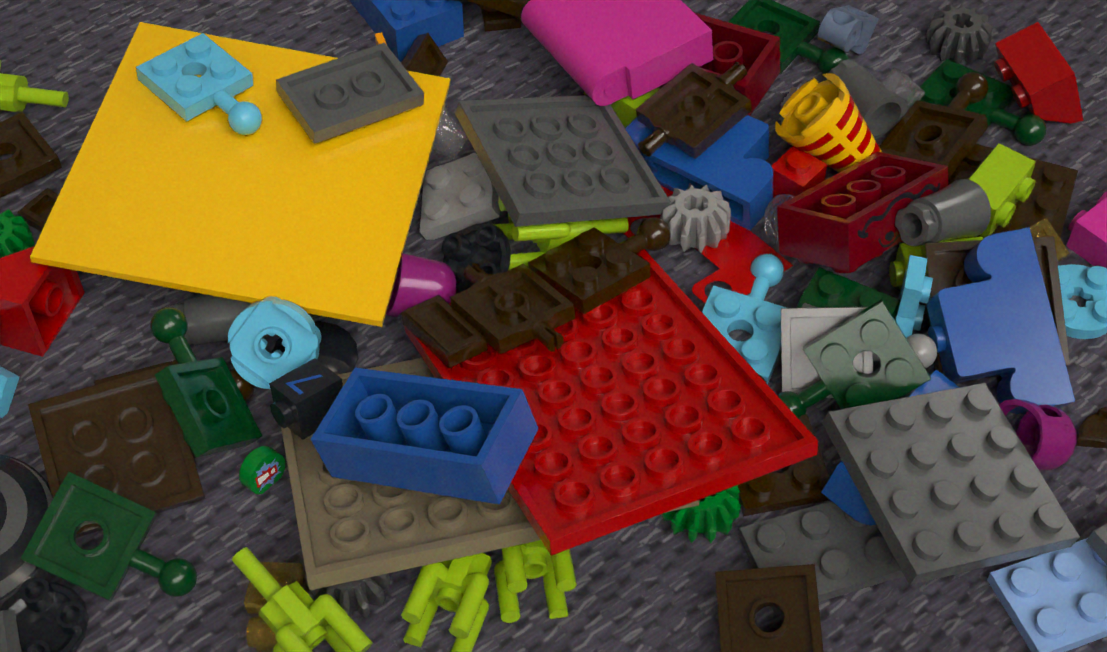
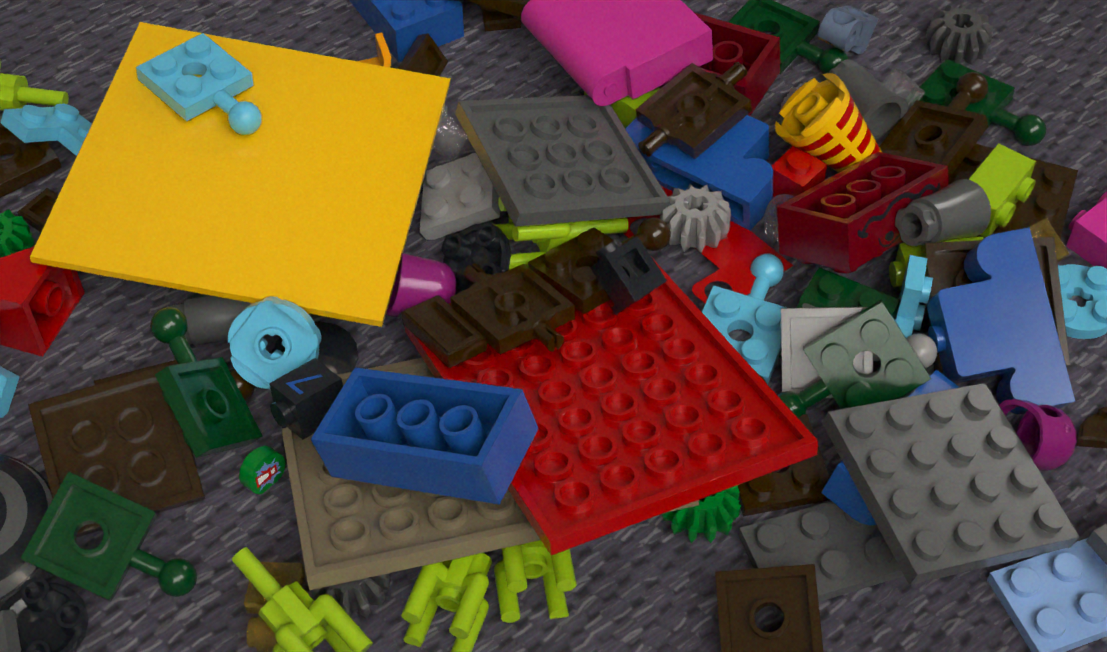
dark grey plate [276,43,424,144] -> none
red slope [994,22,1084,124] -> none
none -> medium azure plate [1,104,92,156]
none -> black brick [590,236,667,315]

